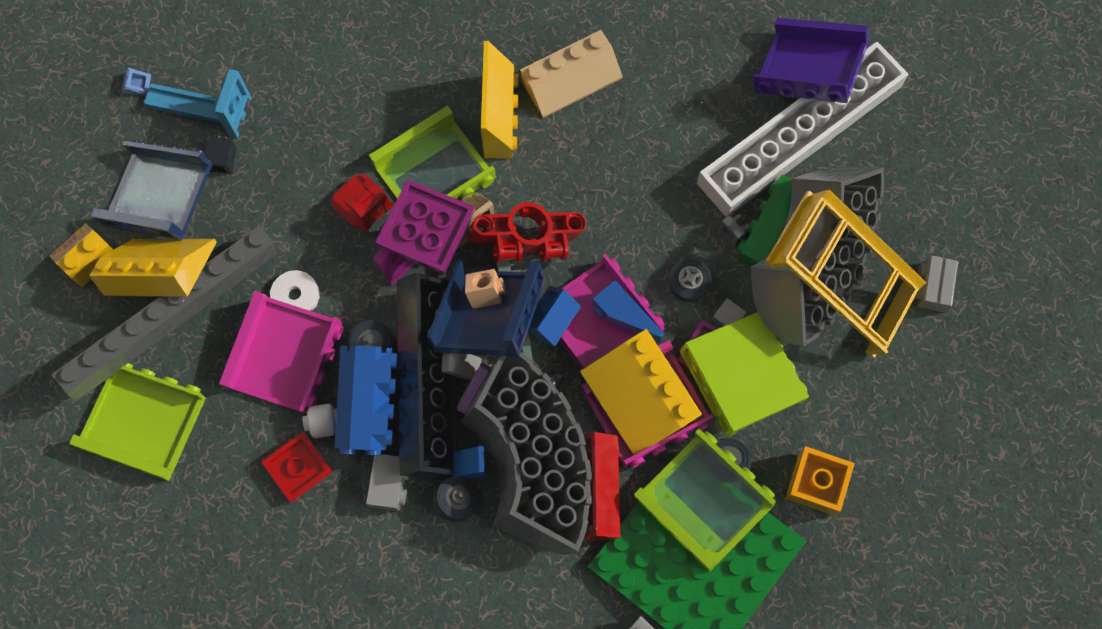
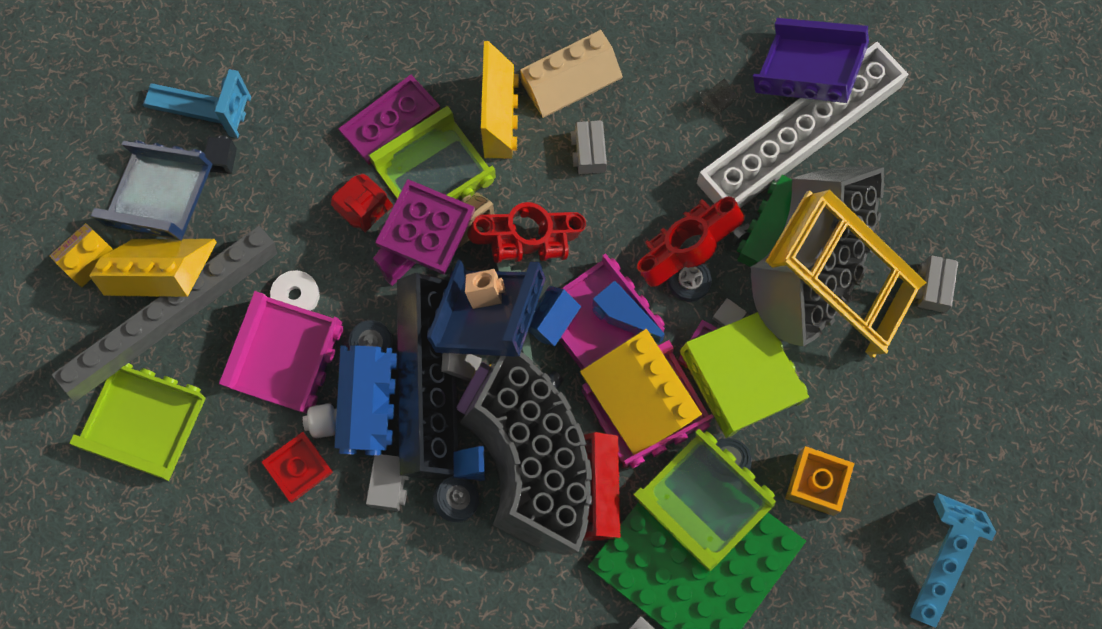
medium blue slope [121,68,151,95] -> none
none -> magenta plate [339,75,441,165]
none -> light grey brick [570,120,607,174]
none -> red piece [637,196,744,287]
none -> dark azure bracket [910,493,996,628]

